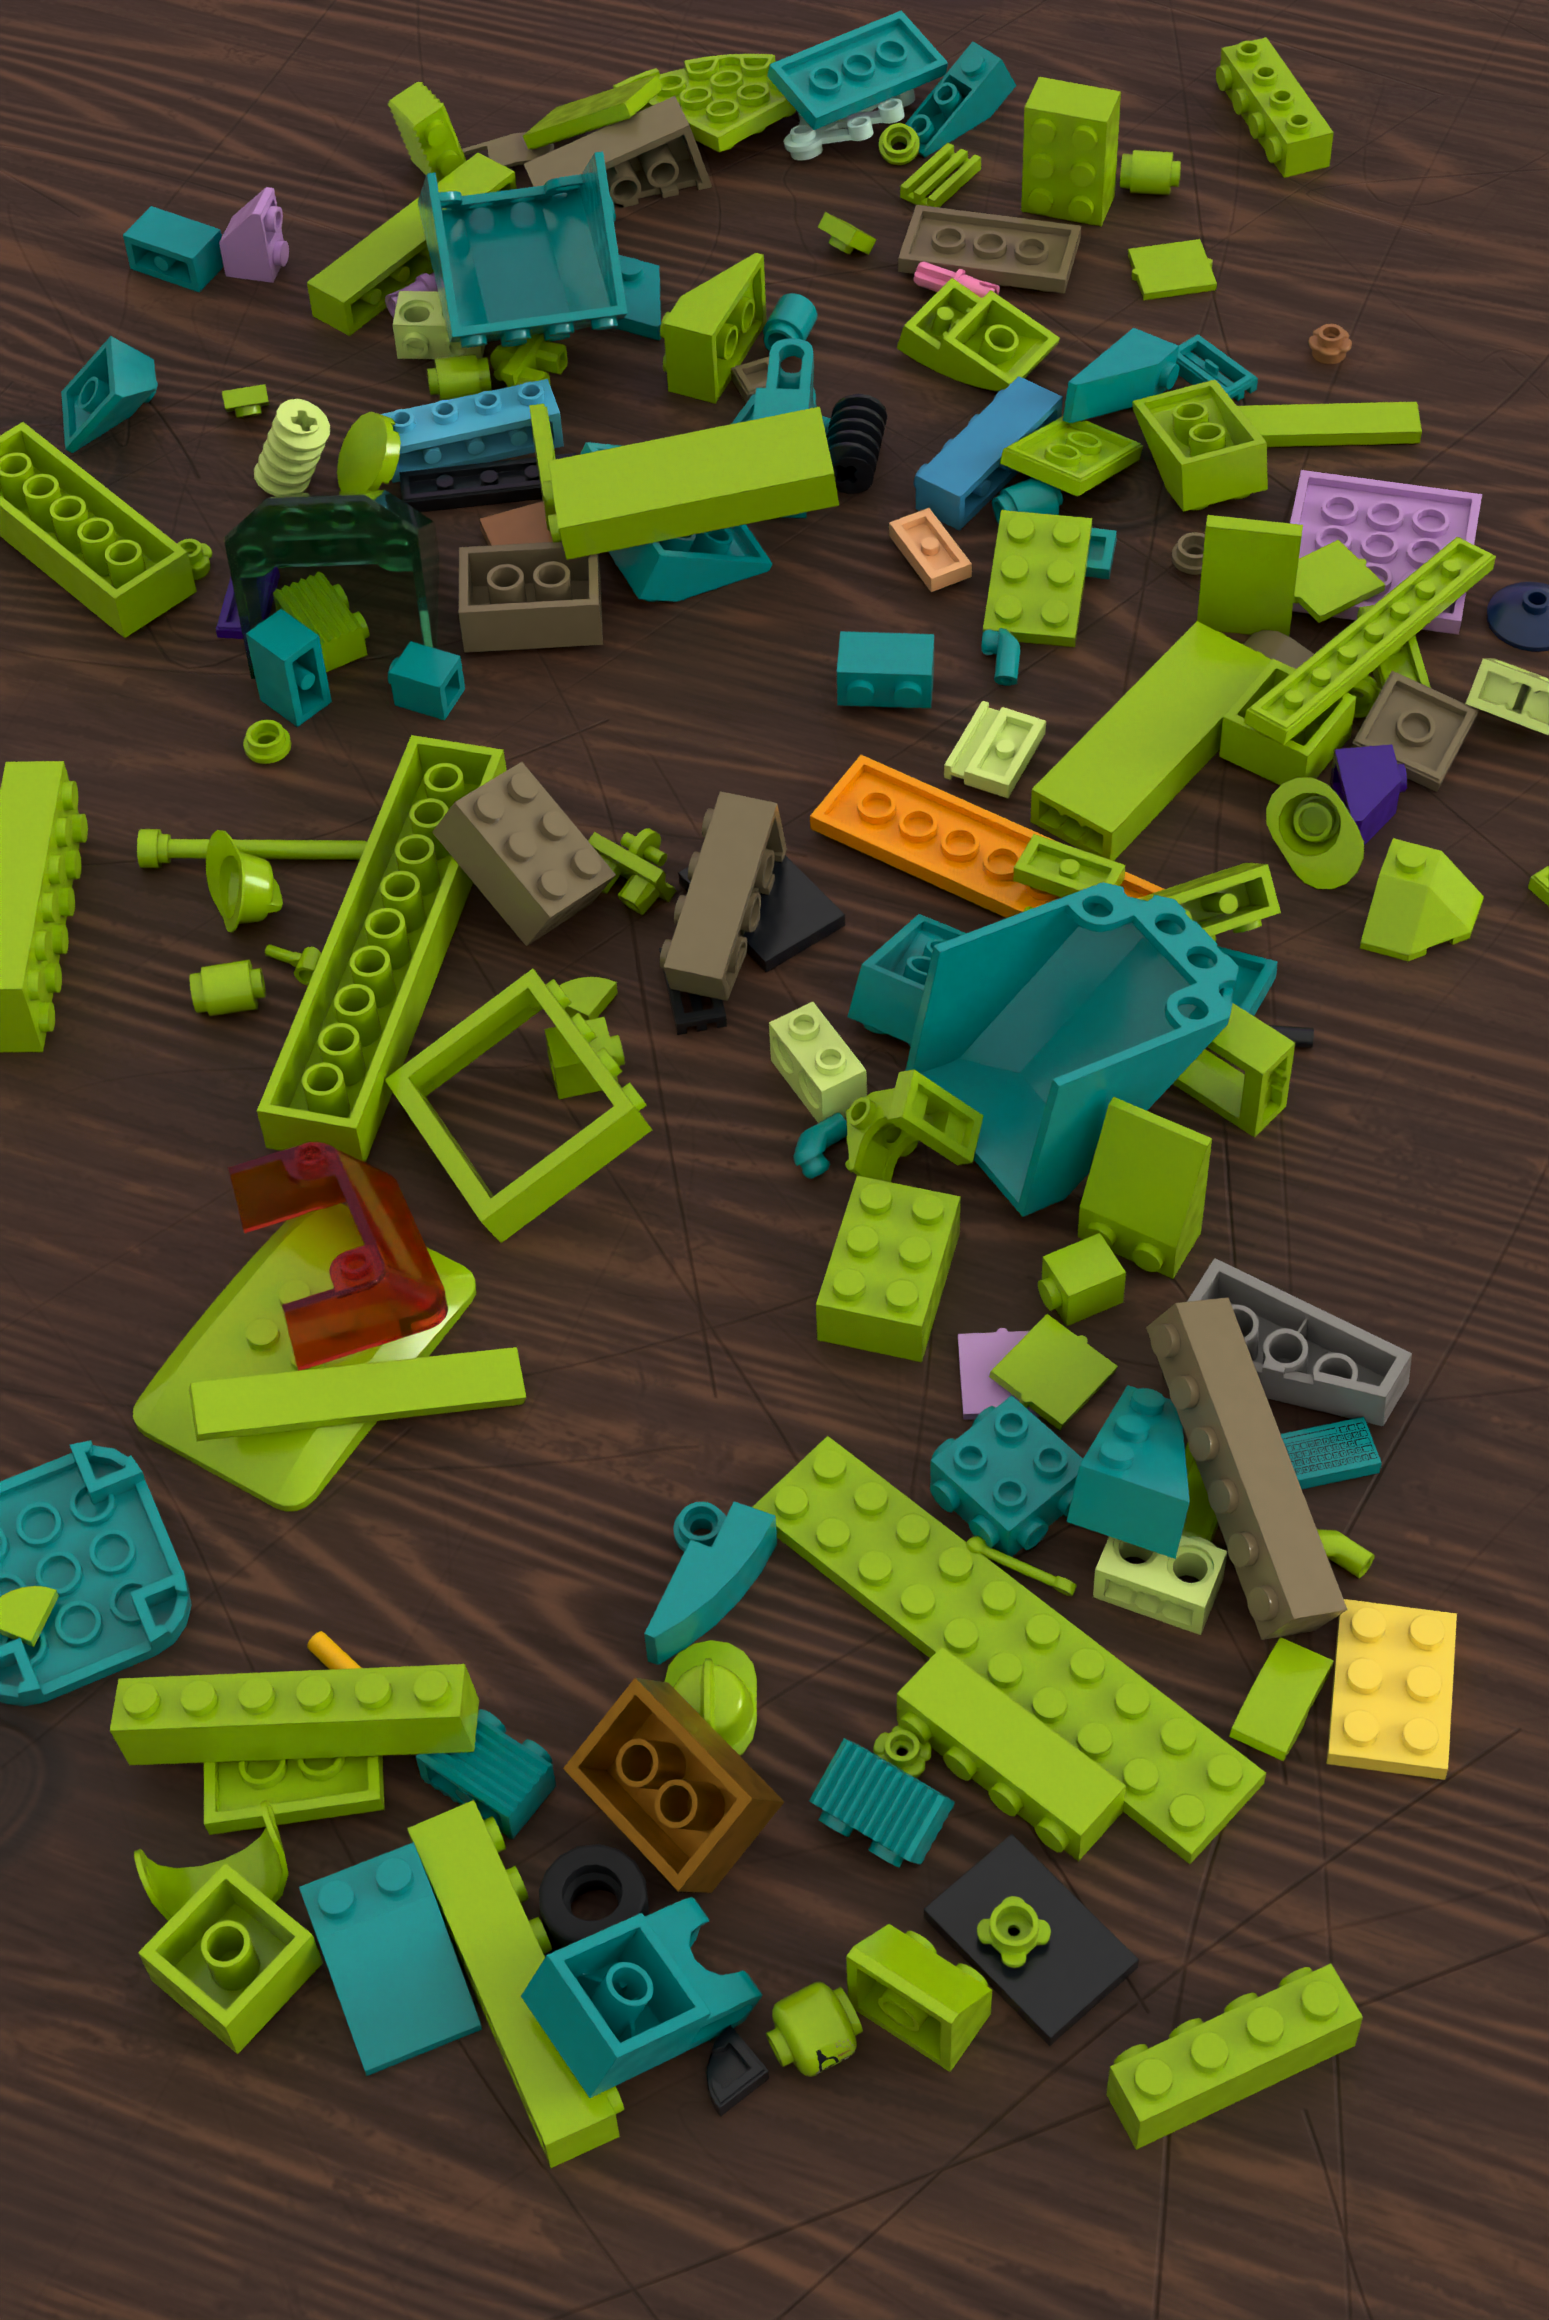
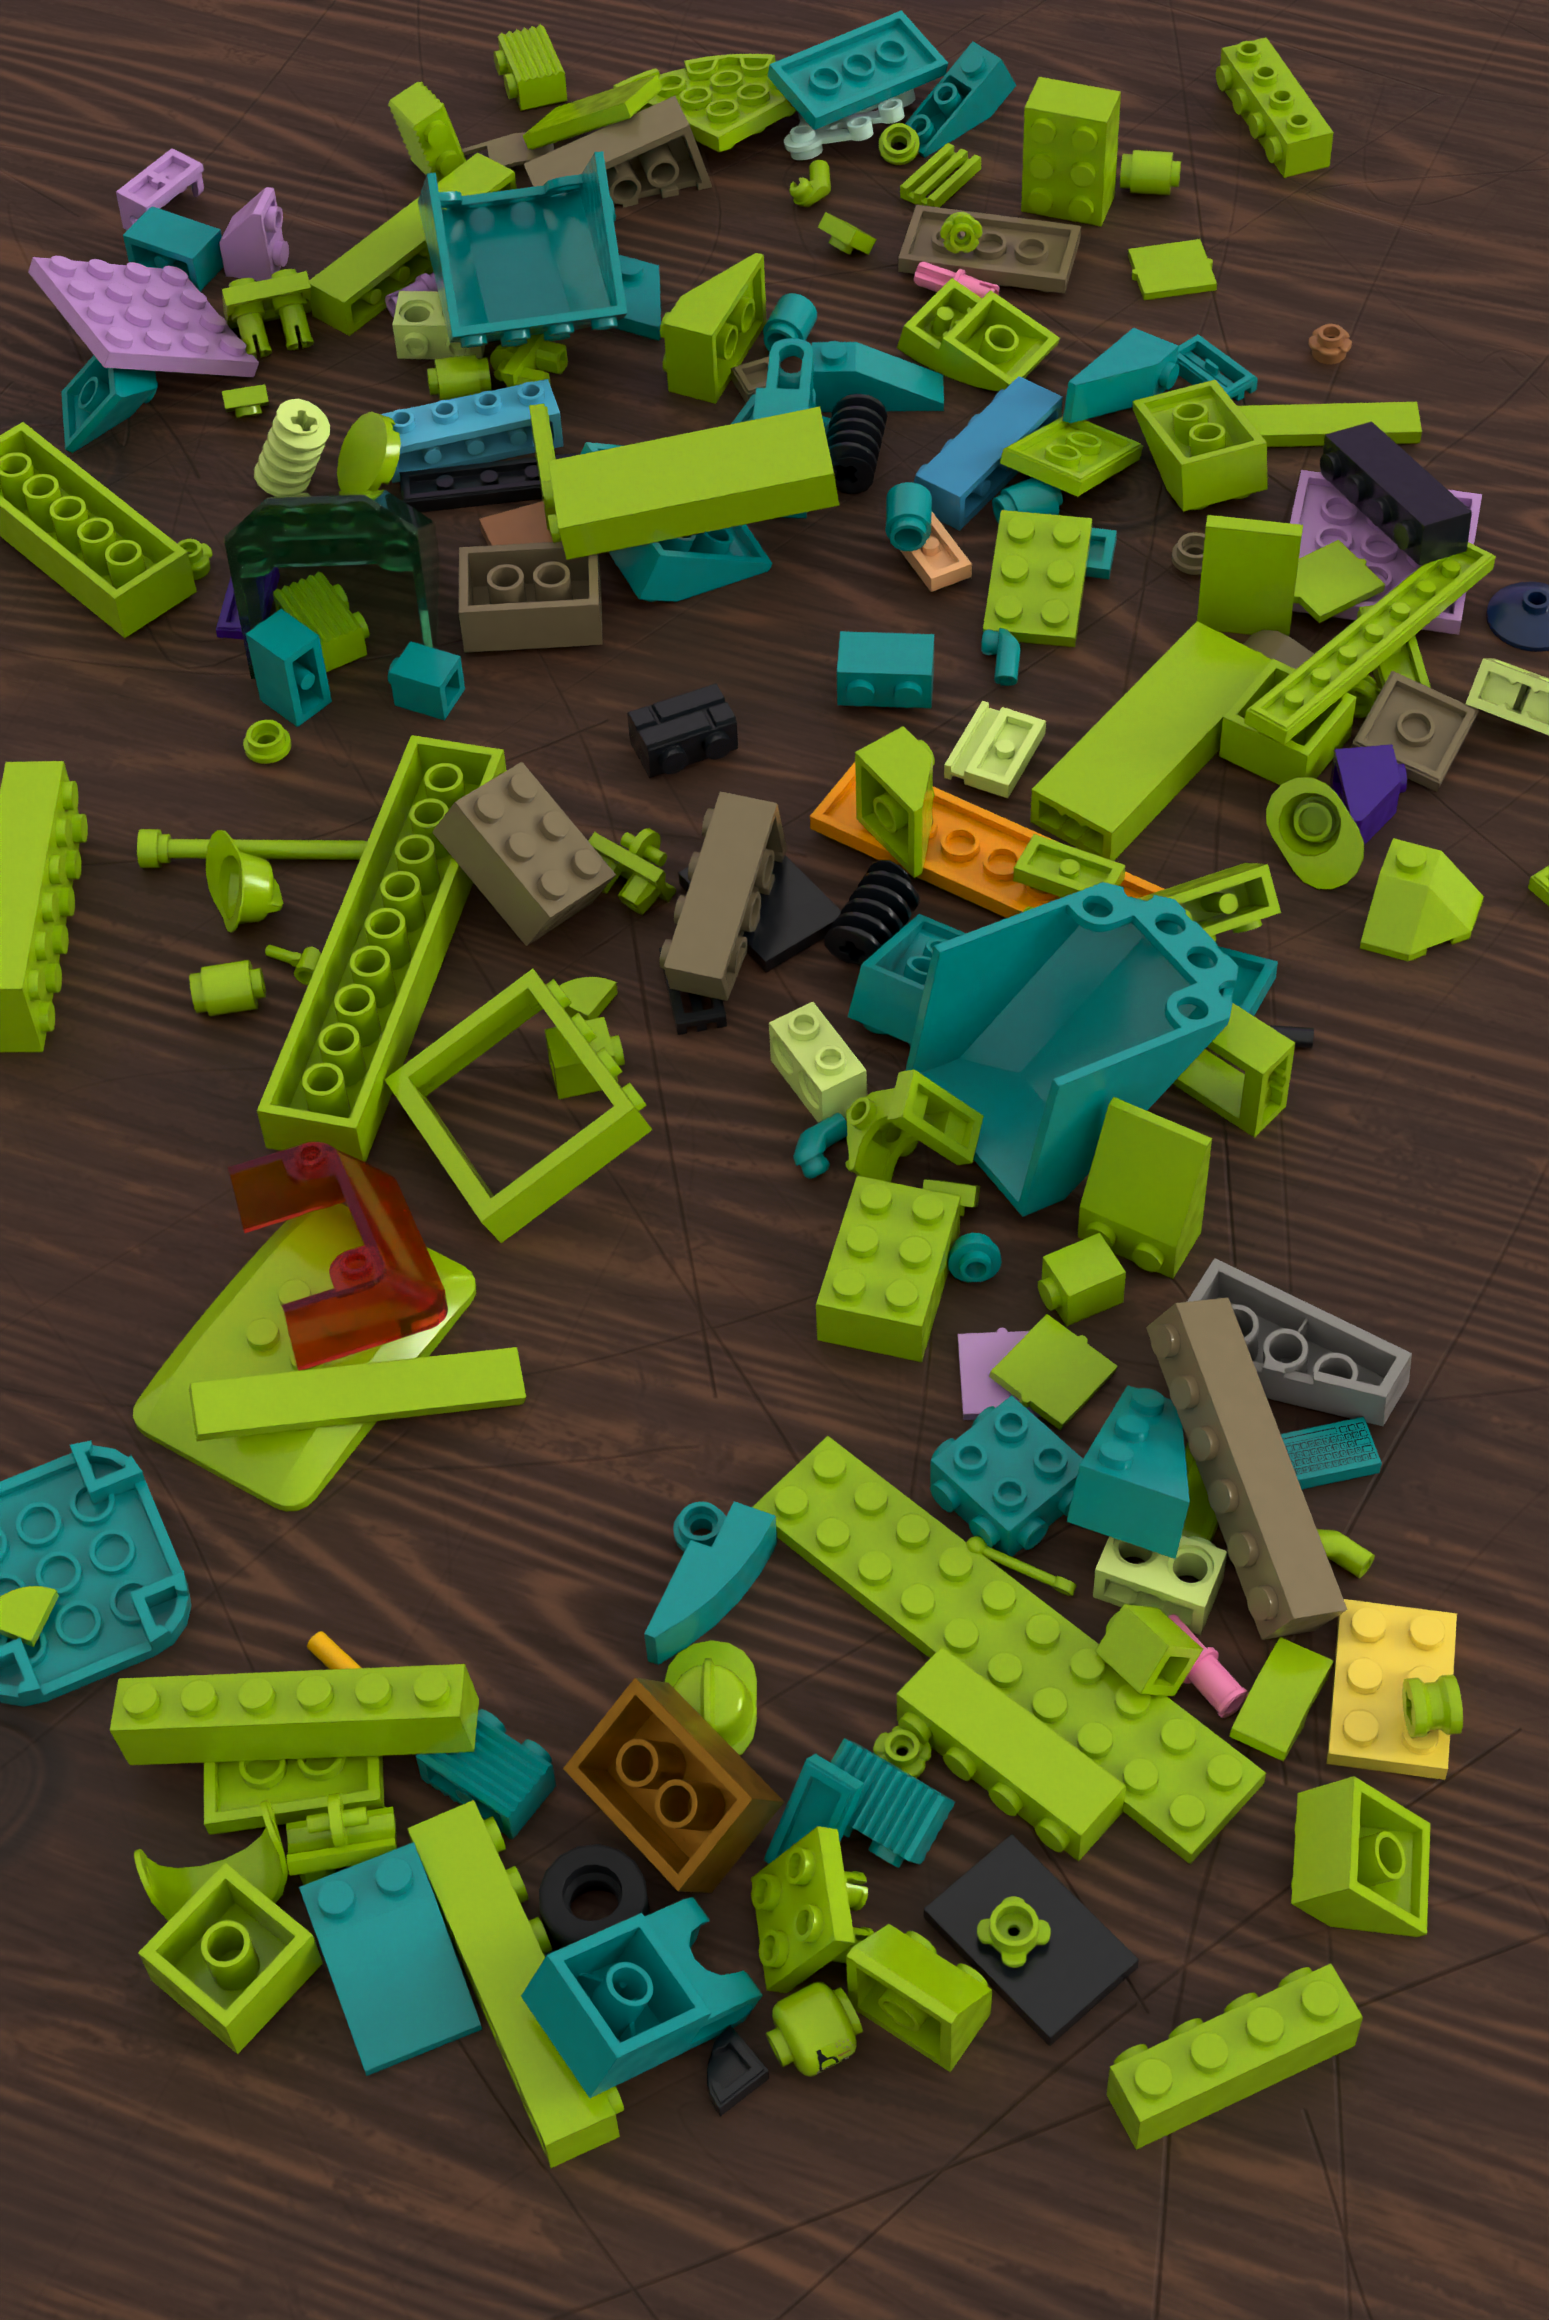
none -> lavender plate [28,256,259,377]
none -> lavender hinge [116,148,204,230]
none -> lime plate [222,269,314,359]
none -> lime hips [286,1793,397,1885]
none -> lime brick [493,24,567,111]
none -> black brick [627,684,738,778]
none -> lime plate [751,1826,874,1993]
none -> teal tile [763,1754,865,1864]
none -> lime arm [789,160,831,207]
none -> teal slope [812,341,944,412]
none -> black piece [824,860,920,966]
none -> lime slope [855,726,935,878]
none -> teal brick [885,482,932,551]
none -> lime plate [923,1179,981,1216]
none -> lime plate [940,212,983,254]
none -> teal plate [948,1233,1002,1283]
none -> lime brick [1095,1604,1203,1696]
none -> bright pink axle [1168,1614,1249,1718]
none -> lime slope [1291,1776,1430,1937]
none -> black brick [1320,421,1472,565]
none -> lime wheel [1402,1674,1463,1738]

